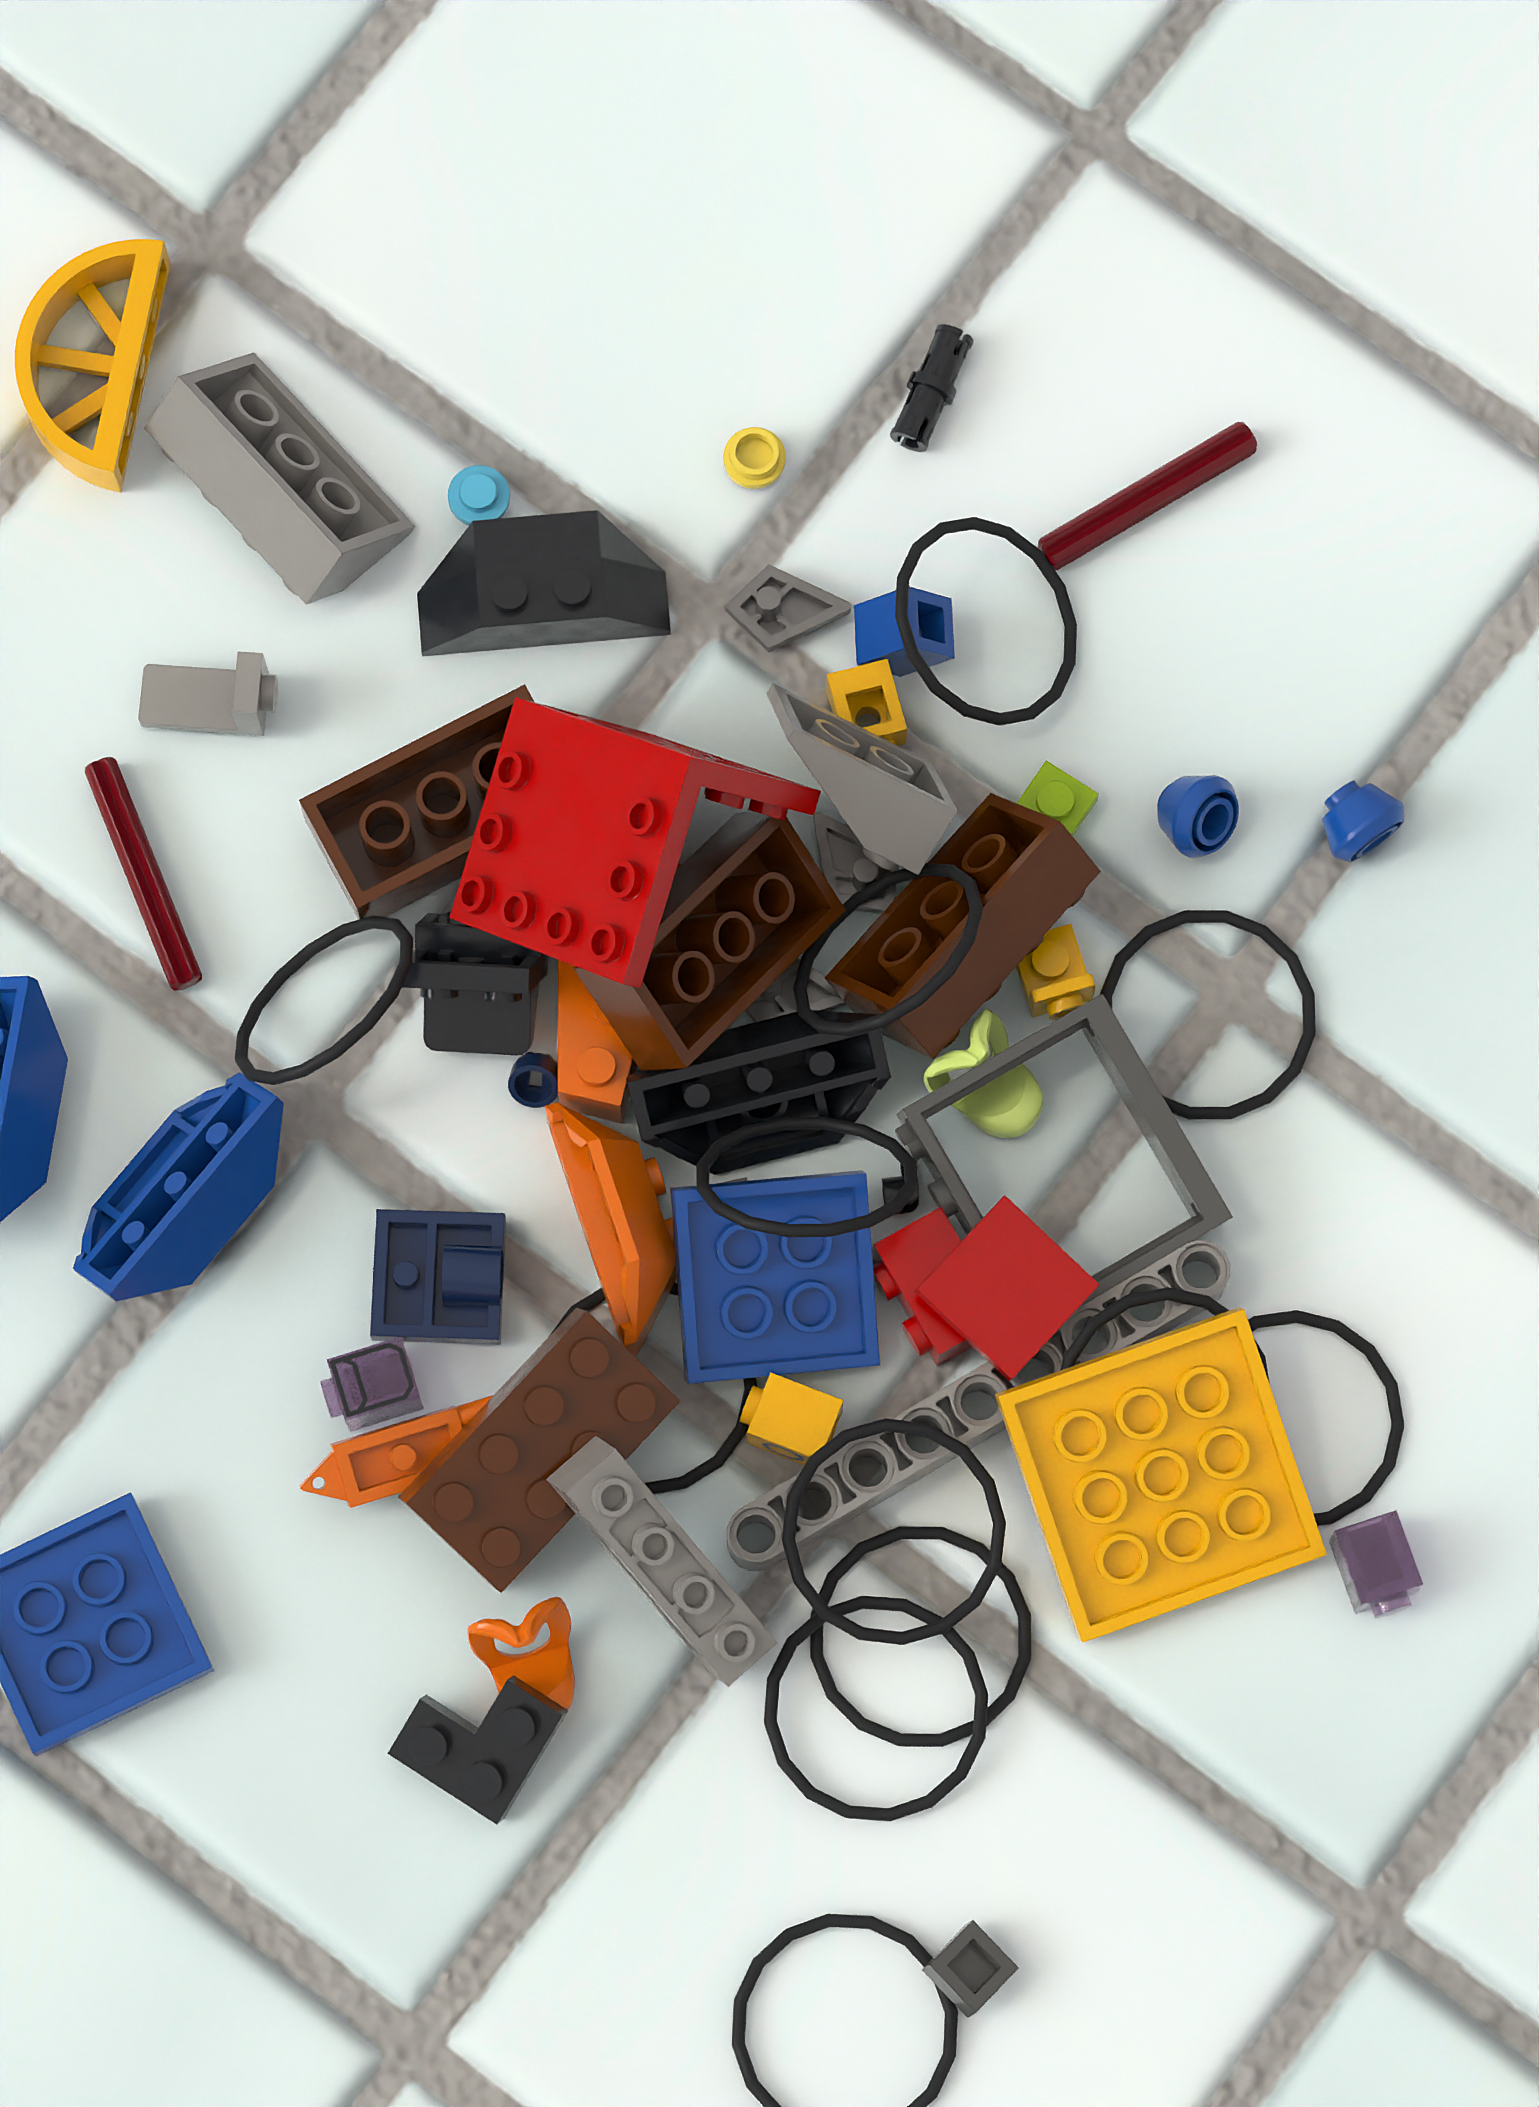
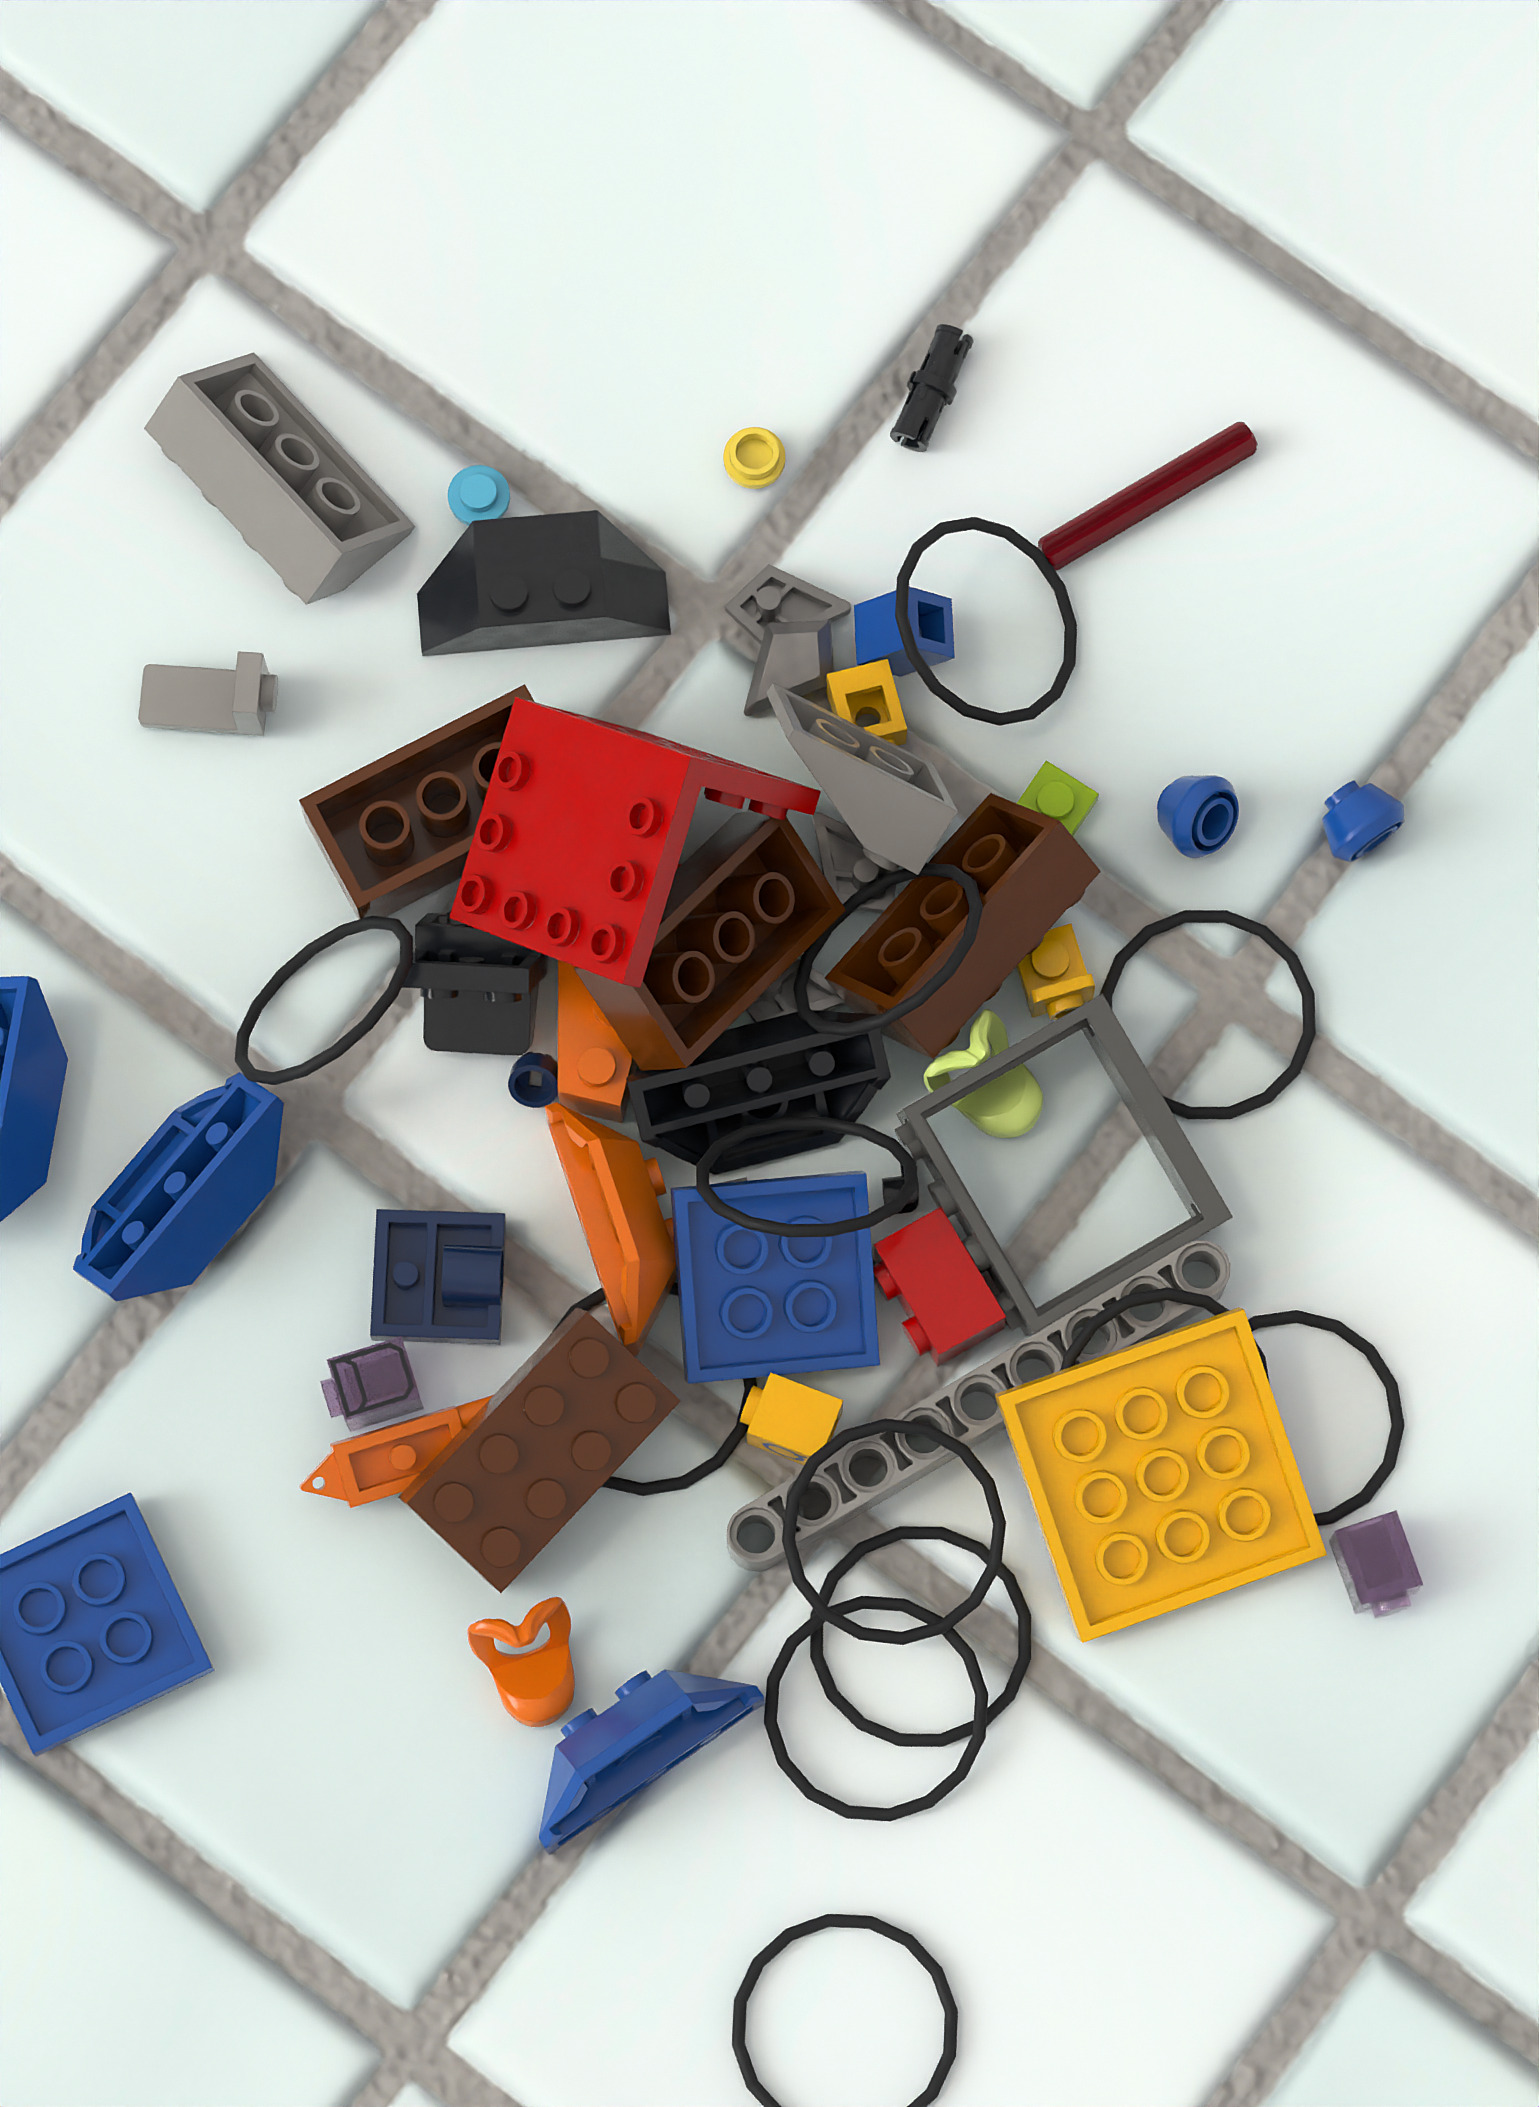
yellow window [15,239,171,493] -> none
dark red axle [85,757,202,991] -> none
black plate [387,1675,568,1825] -> none
light grey brick [546,1436,778,1687] -> none
red tile [914,1195,1100,1381] -> none
dark grey plate [922,1920,1019,2018] -> none
none -> blue wedge [539,1669,764,1855]
none -> flat silver piece [744,620,834,716]

